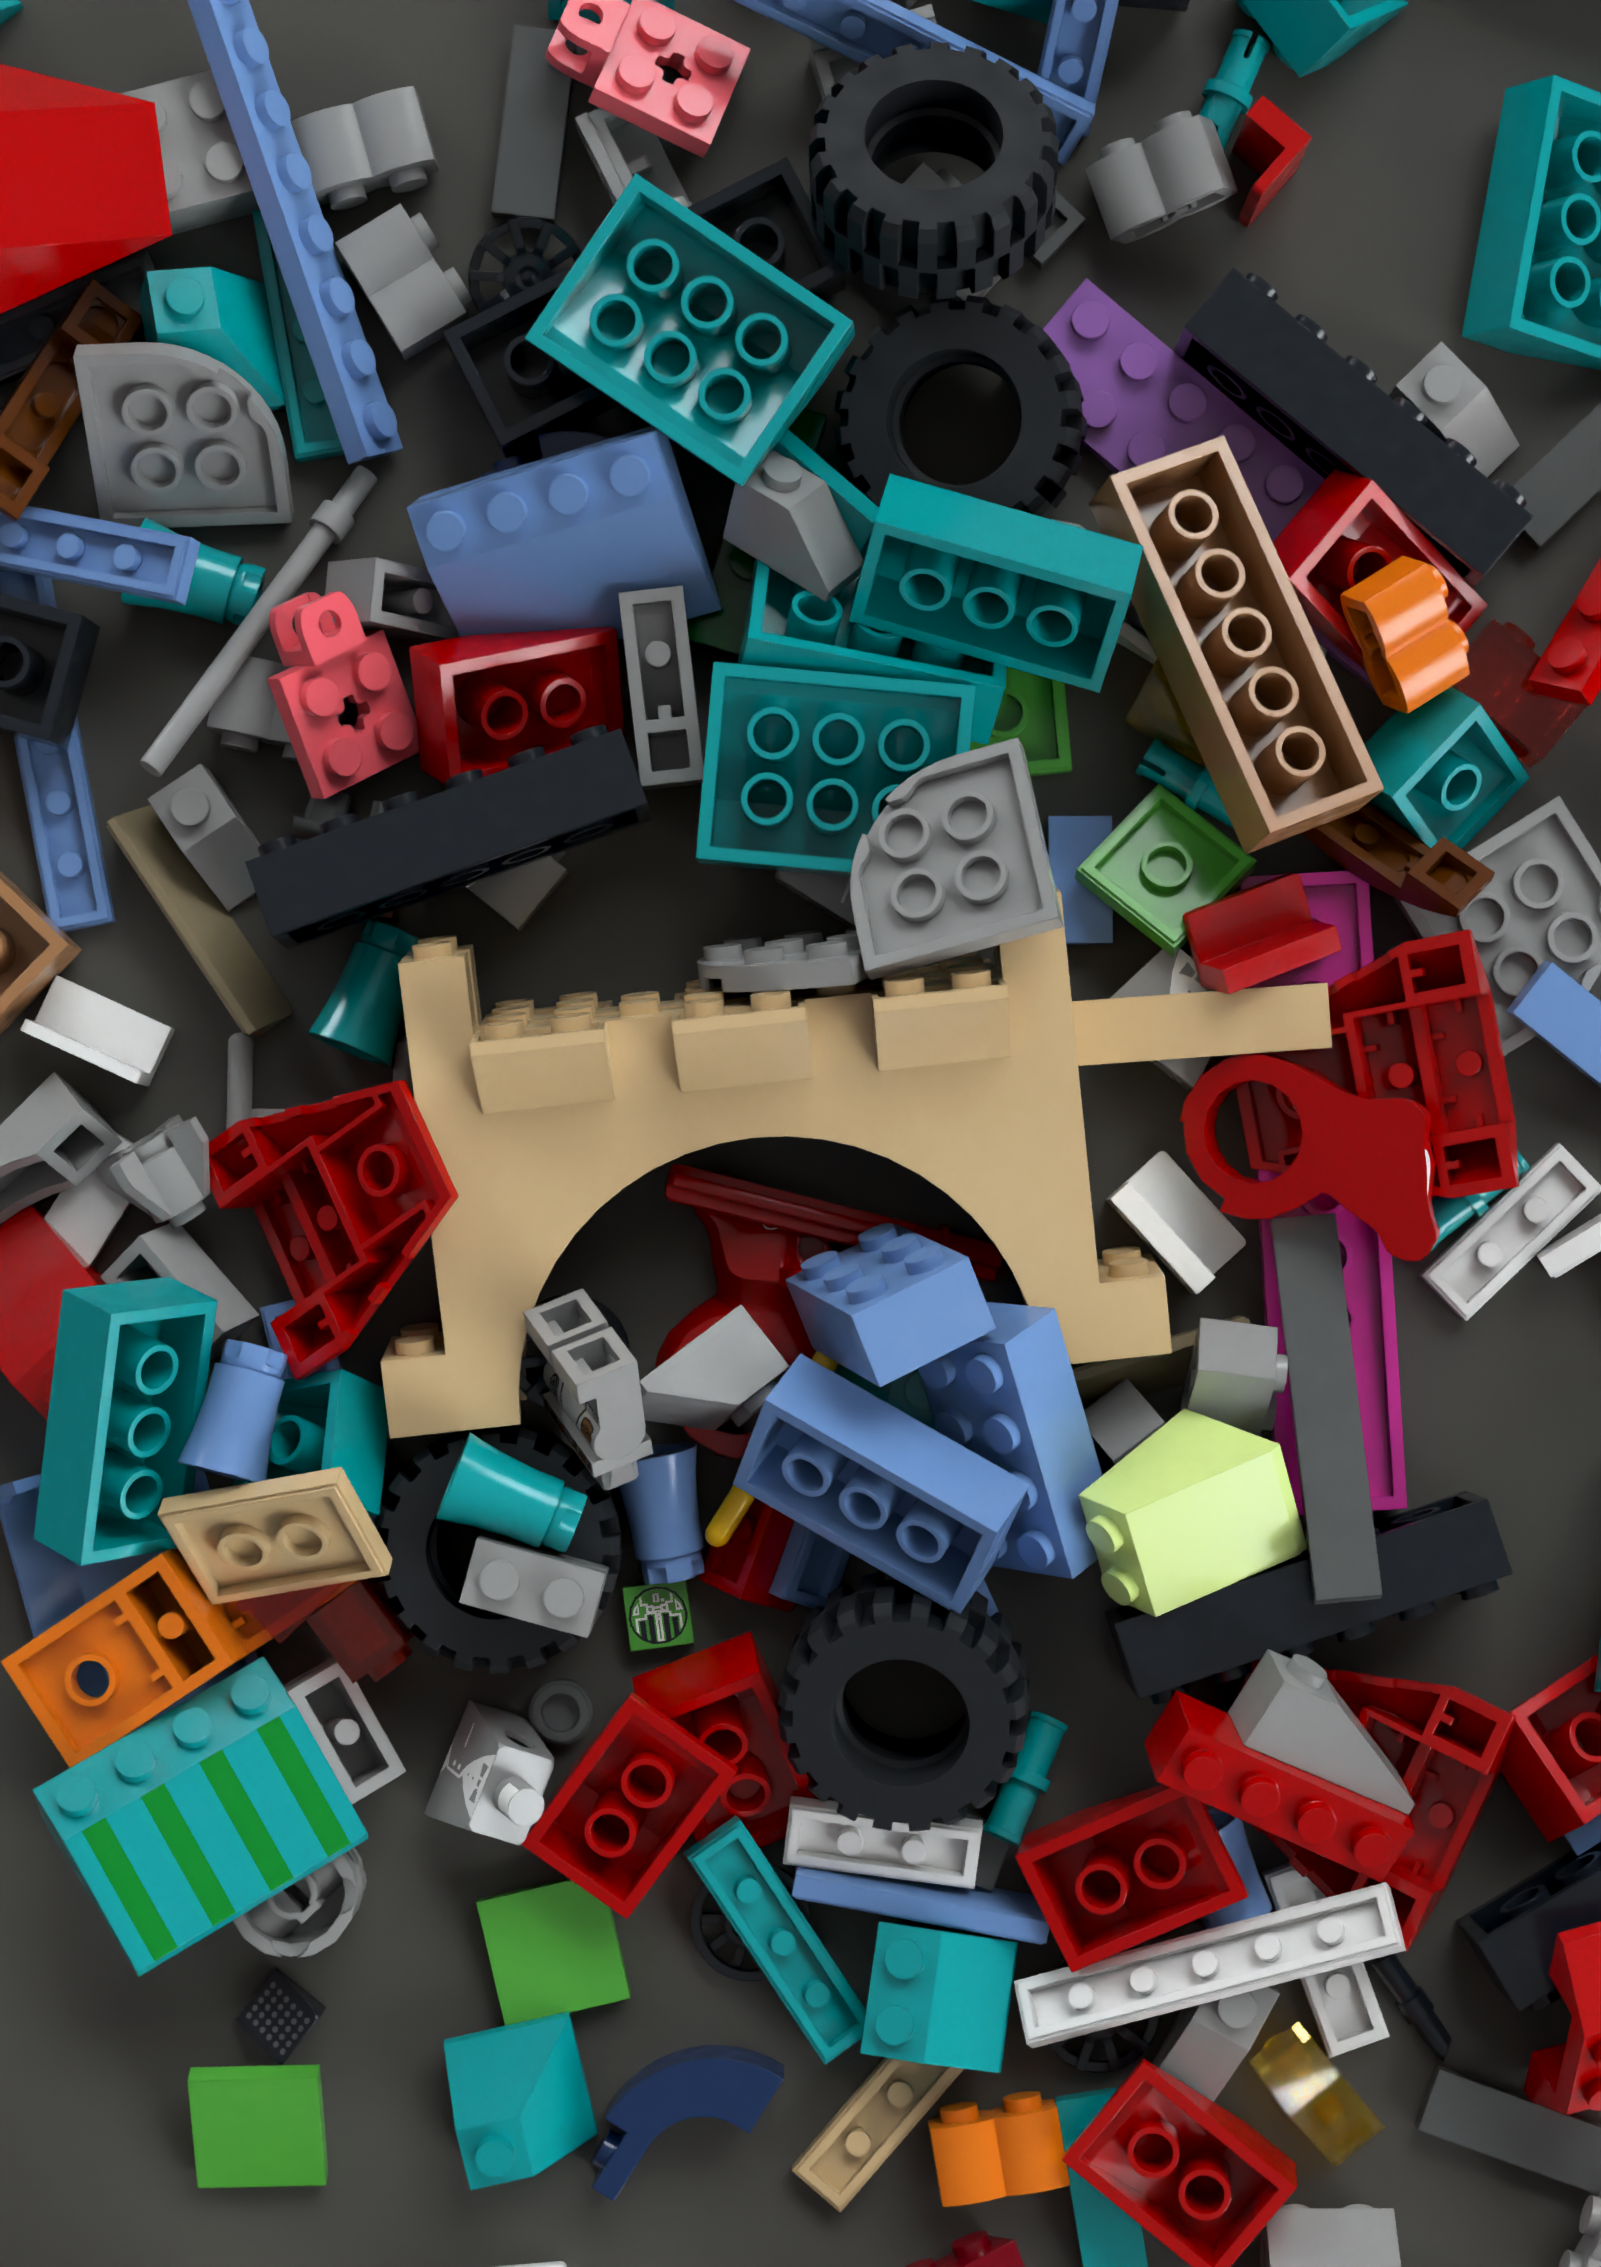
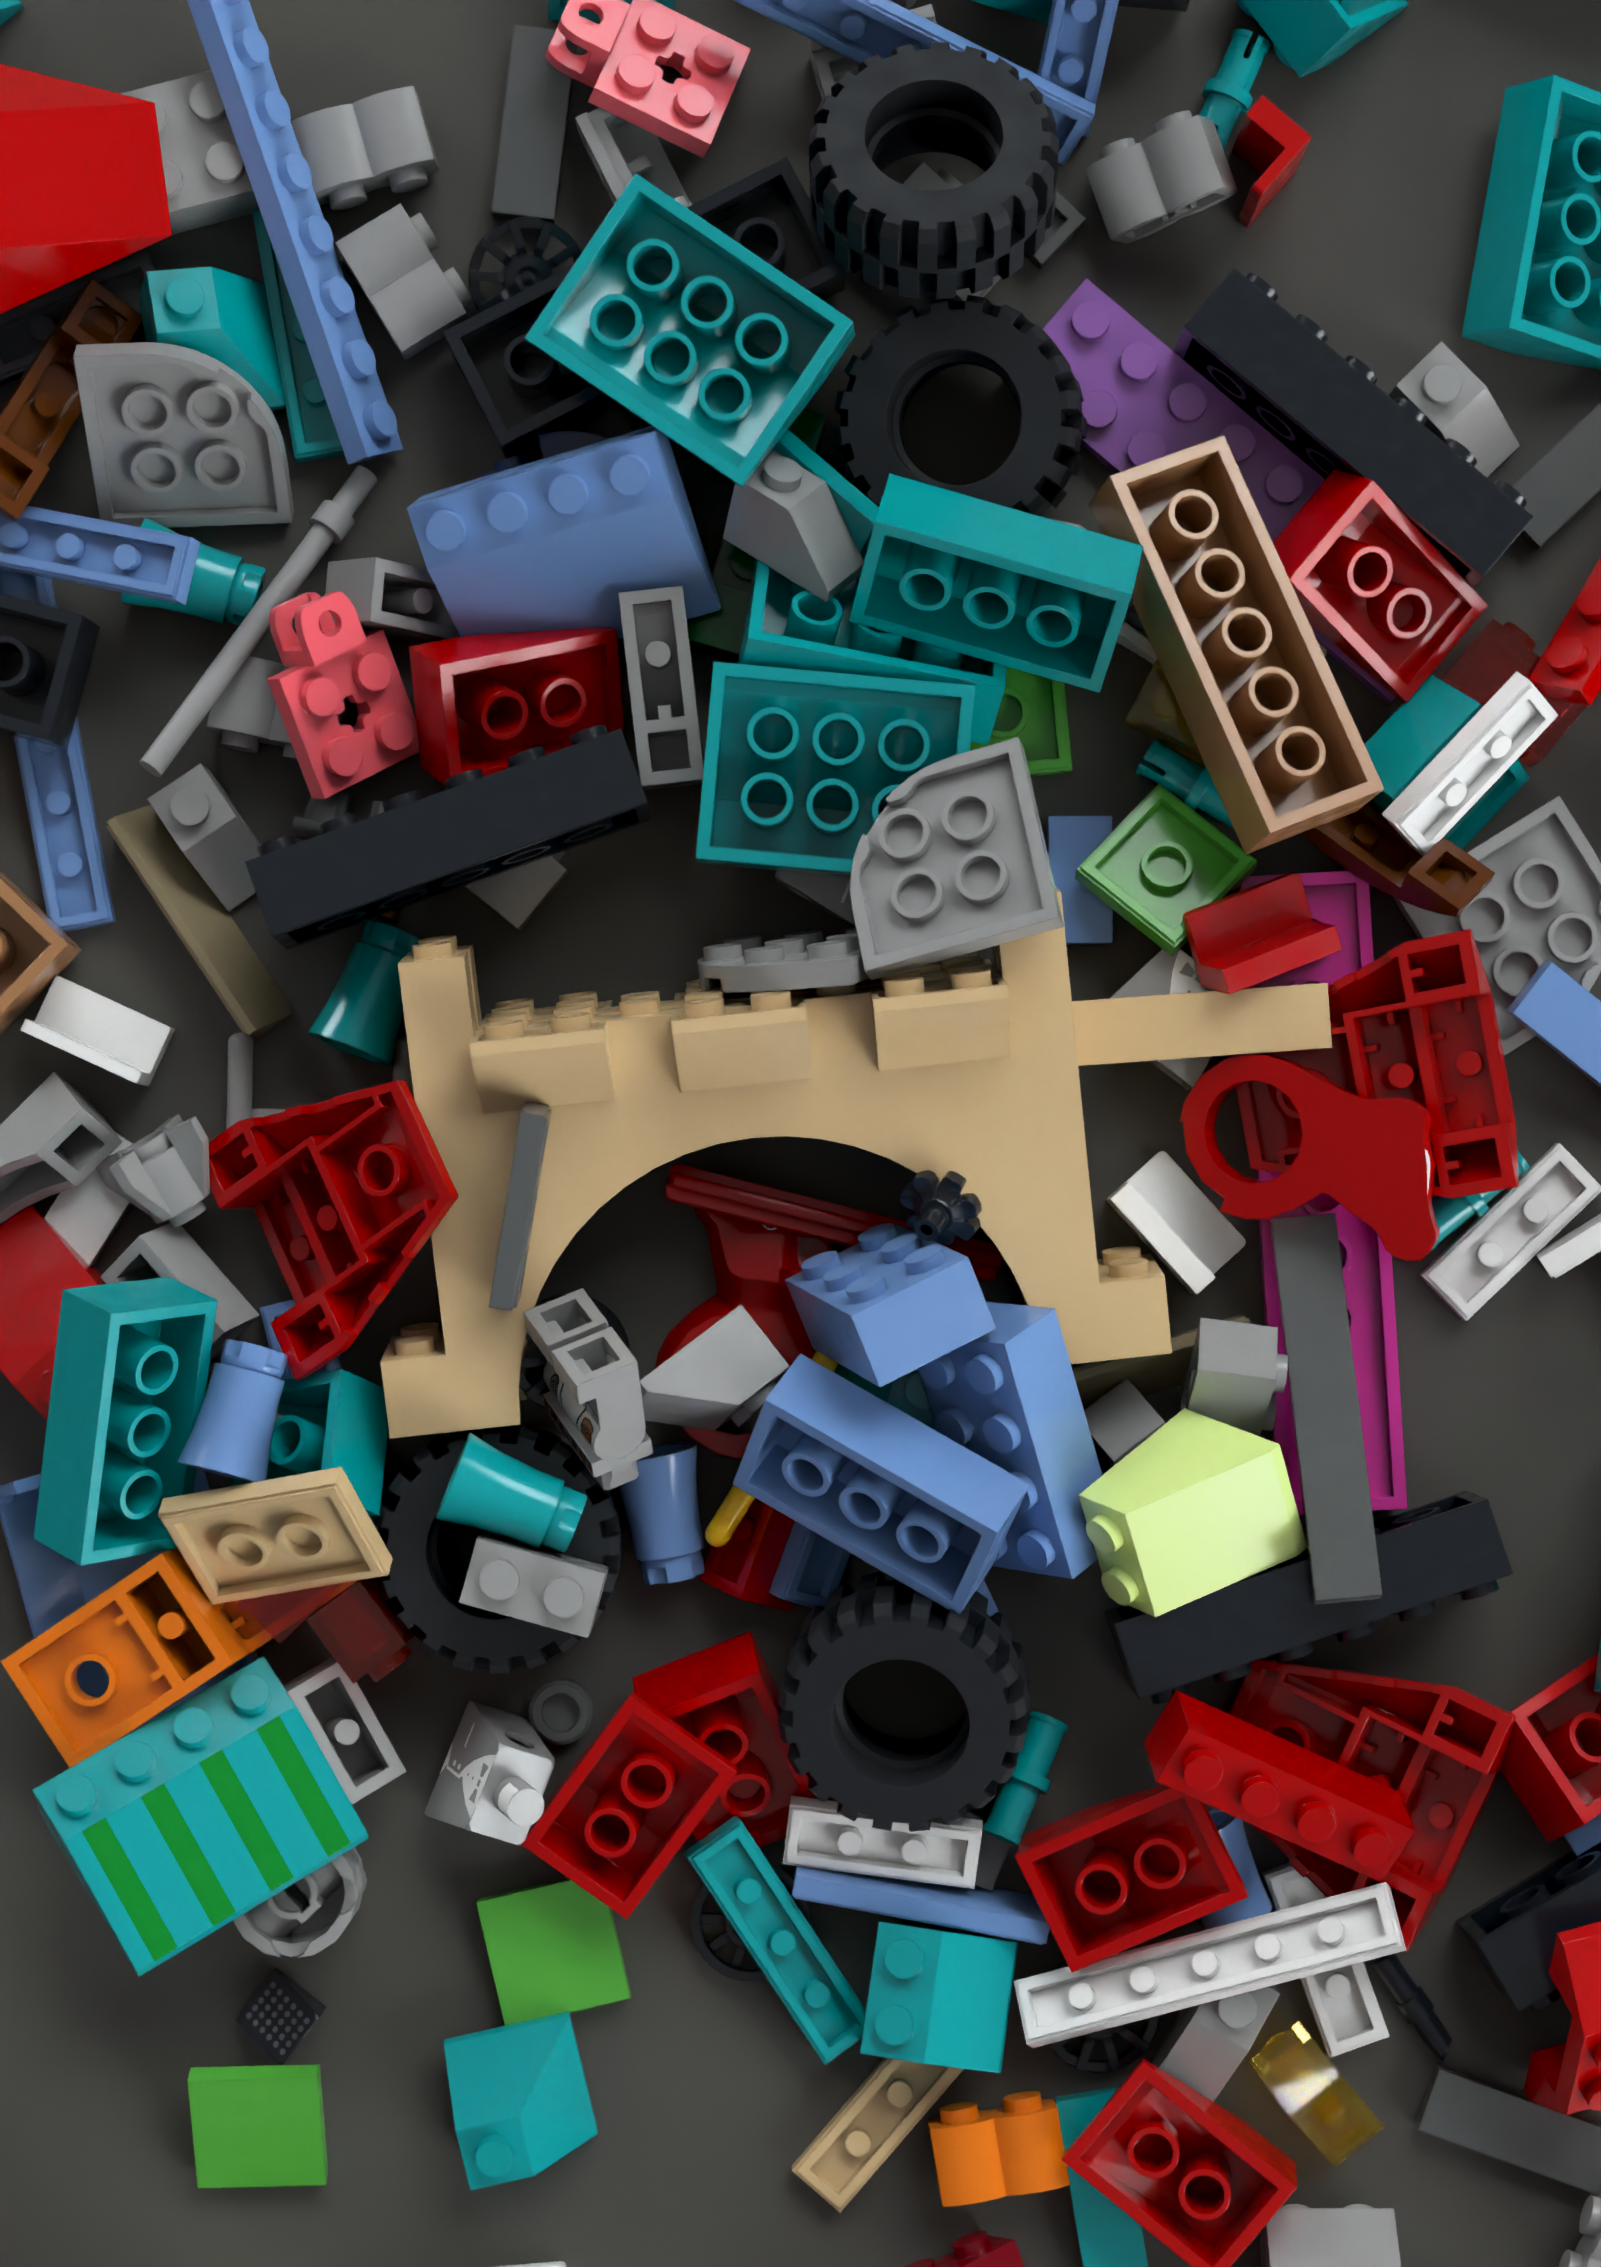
dark blue arch [590,2045,785,2202] -> none
bright green tile [622,1580,695,1652] -> none
light grey slope [1228,1649,1415,1815] -> none
orange brick [1340,556,1470,714] -> none
none -> dark grey tile [489,1101,551,1311]
none -> black plant [900,1170,982,1245]
none -> white tile [1382,671,1558,856]

